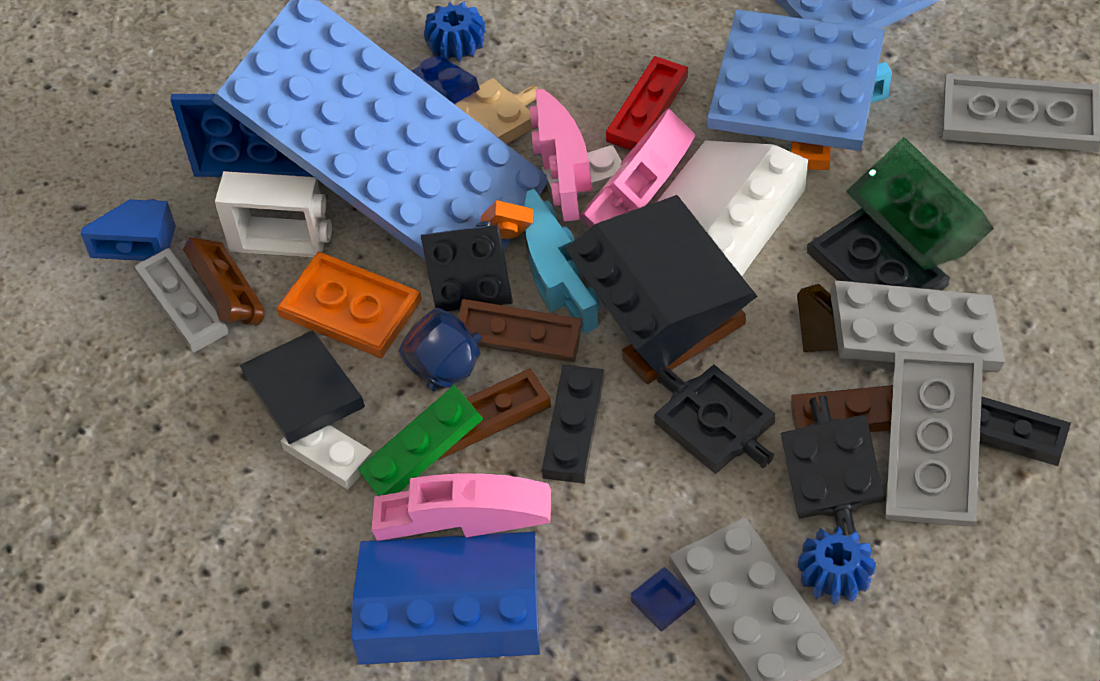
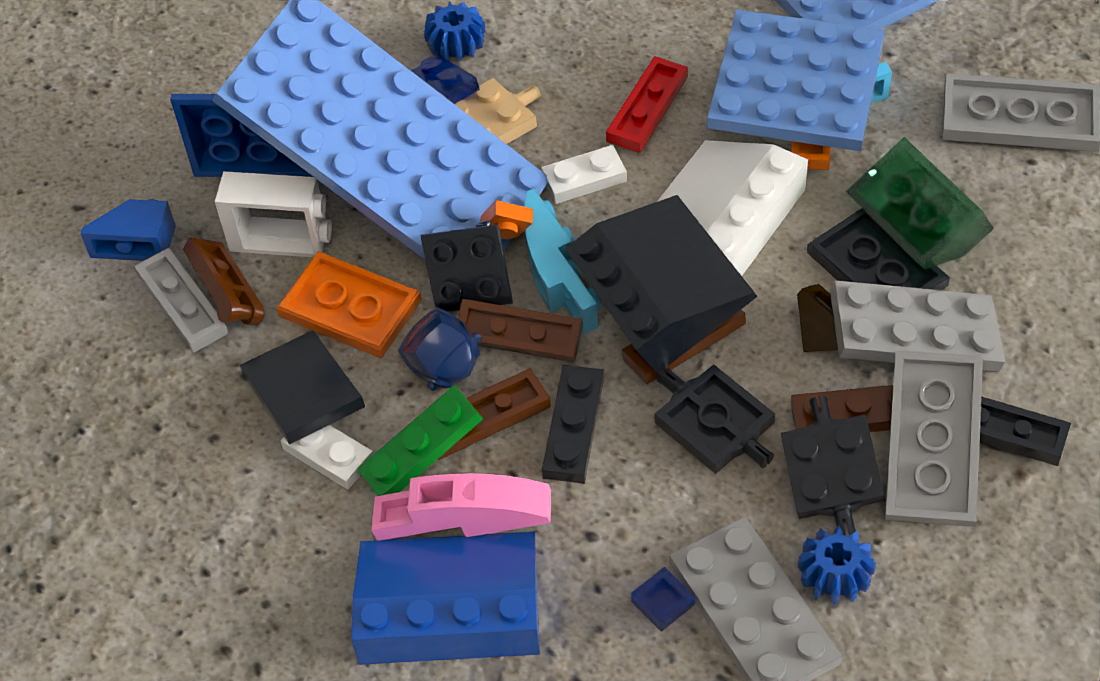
bright pink slope [530,89,592,222] -> none
bright pink slope [579,108,696,228] -> none

